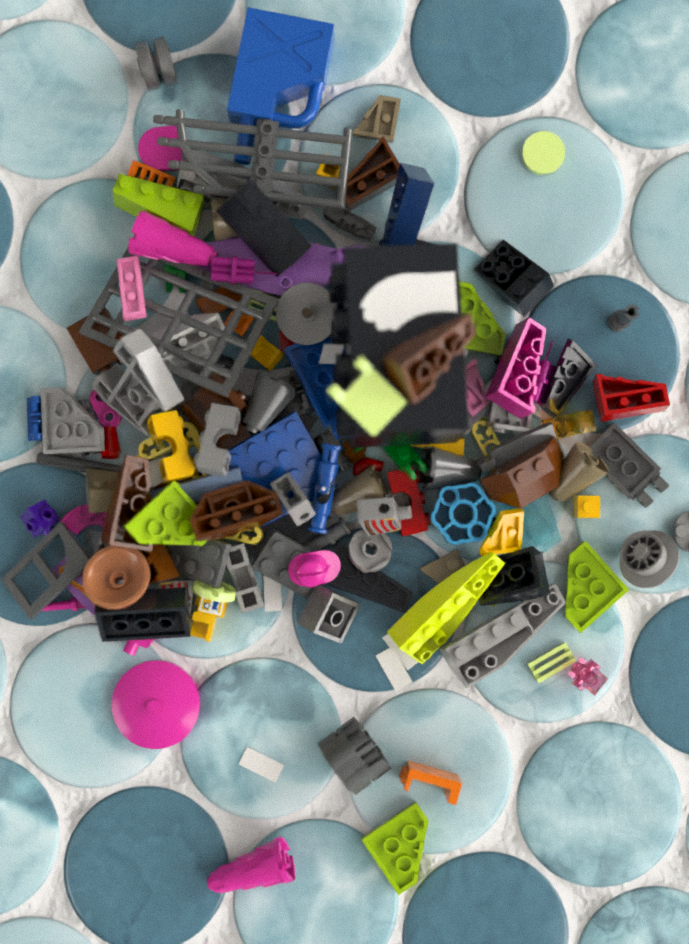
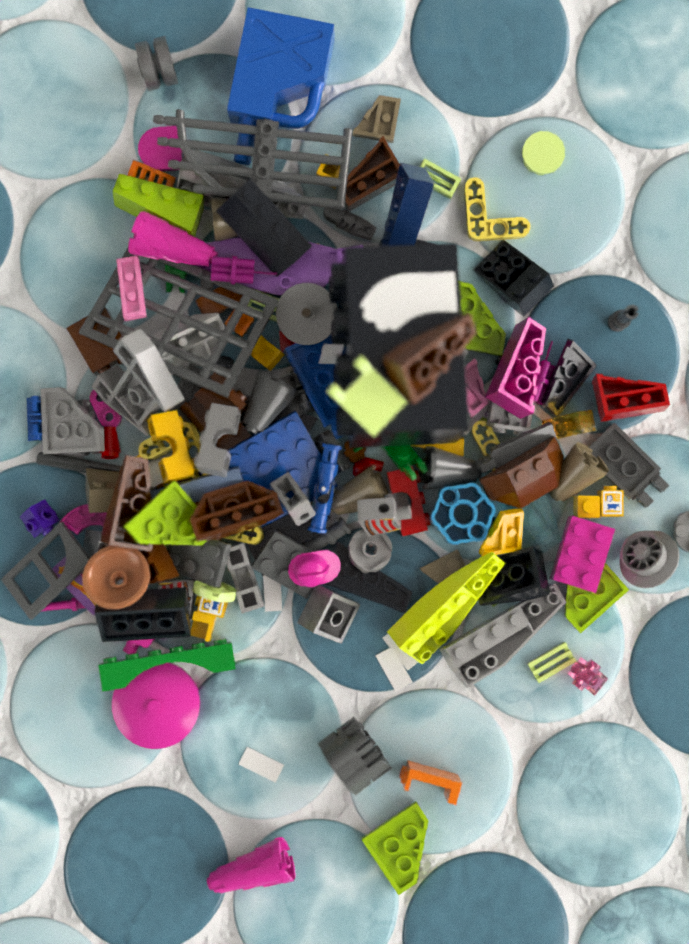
none -> green arch [98,638,236,692]
none -> yellowish green tile [419,158,462,199]
none -> light yellow beam [464,177,531,242]
none -> dark pink brick [549,516,615,593]
none -> brick [597,486,624,517]

